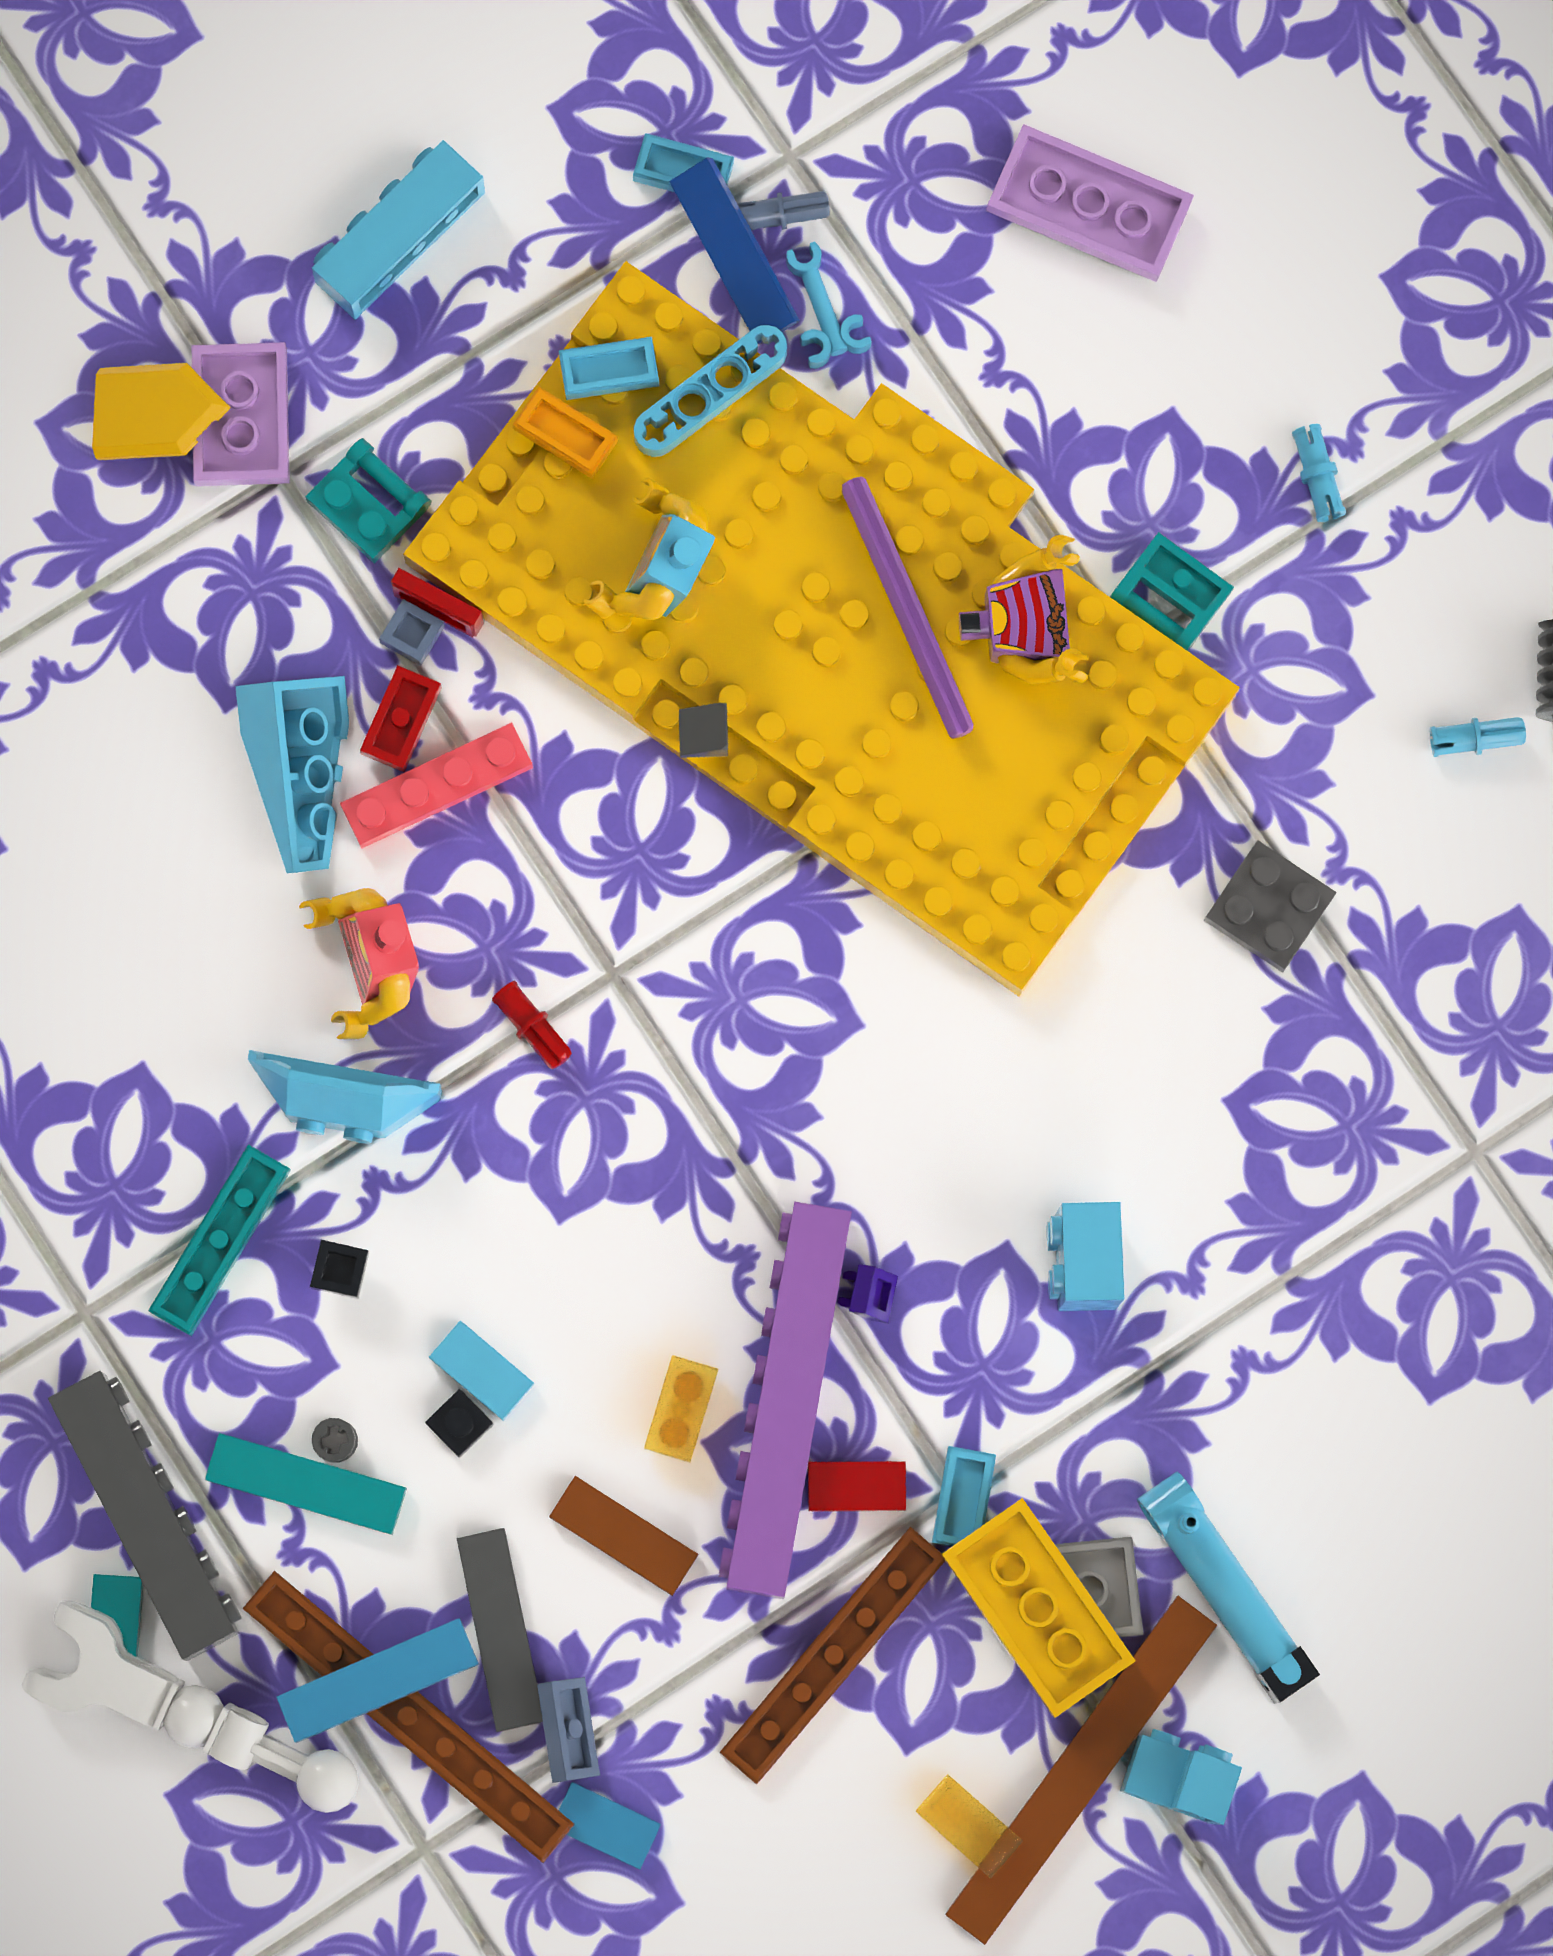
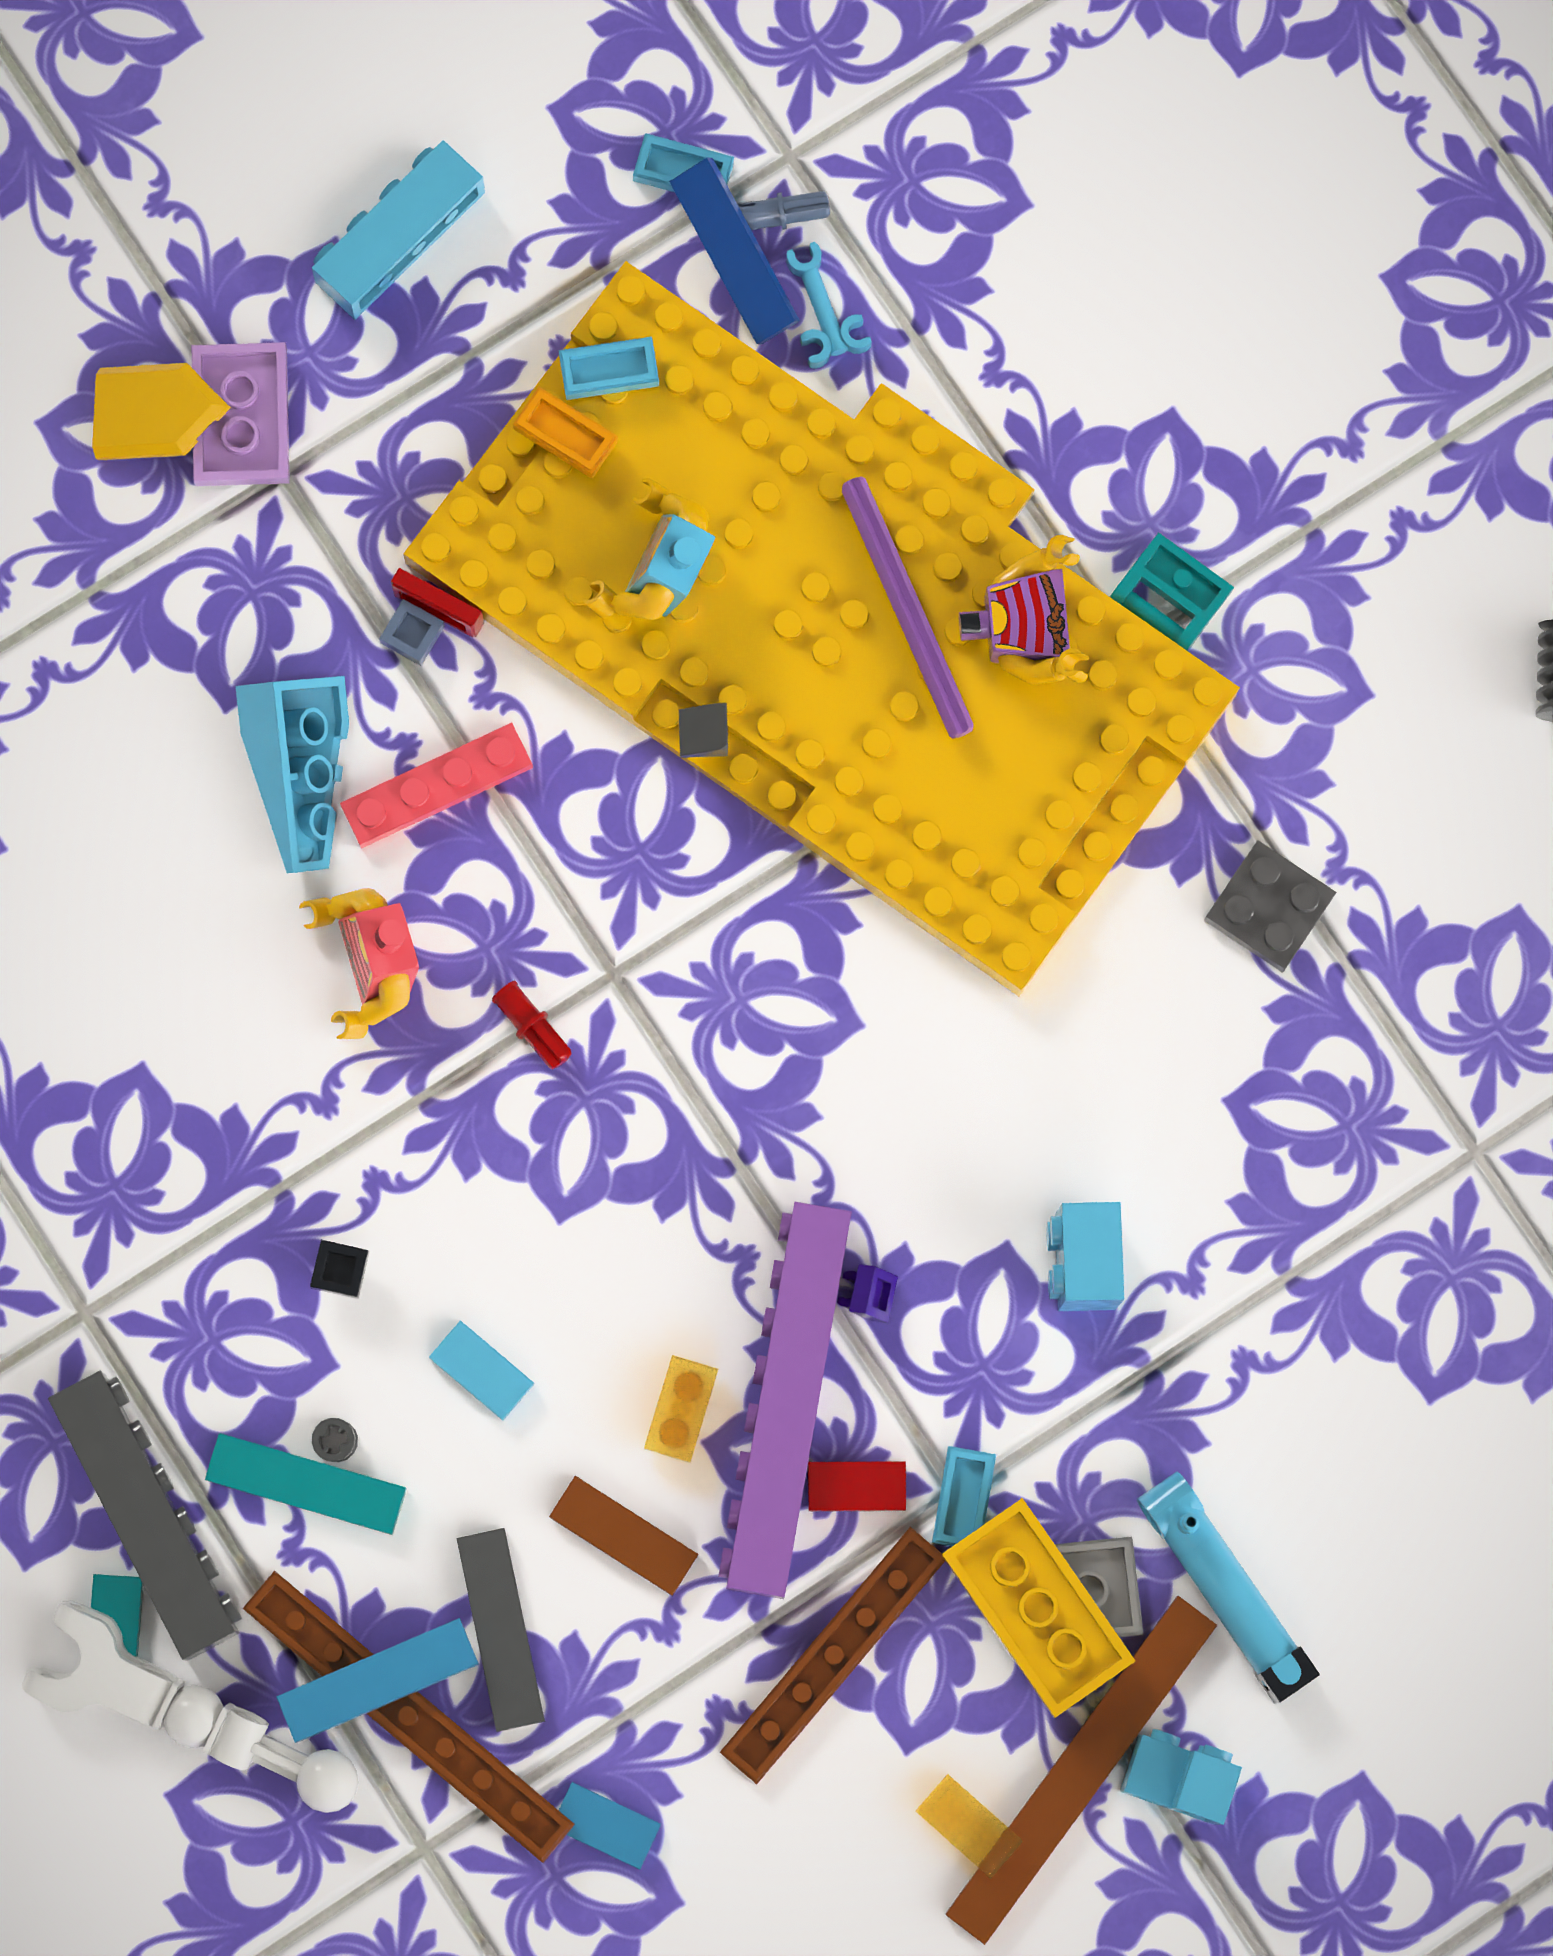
teal tile [148,1144,291,1337] -> none
medium azure wedge [248,1050,442,1144] -> none
teal plate [305,438,432,564] -> none
red plate [360,665,442,773] -> none
black plate [425,1388,495,1459] -> none
sand blue plate [537,1677,600,1783] -> none
medium azure beam [634,325,787,457] -> none
lavender plate [986,124,1194,282] -> none
medium azure pin [1292,424,1346,522] -> none
medium azure axle [1429,717,1526,757] -> none

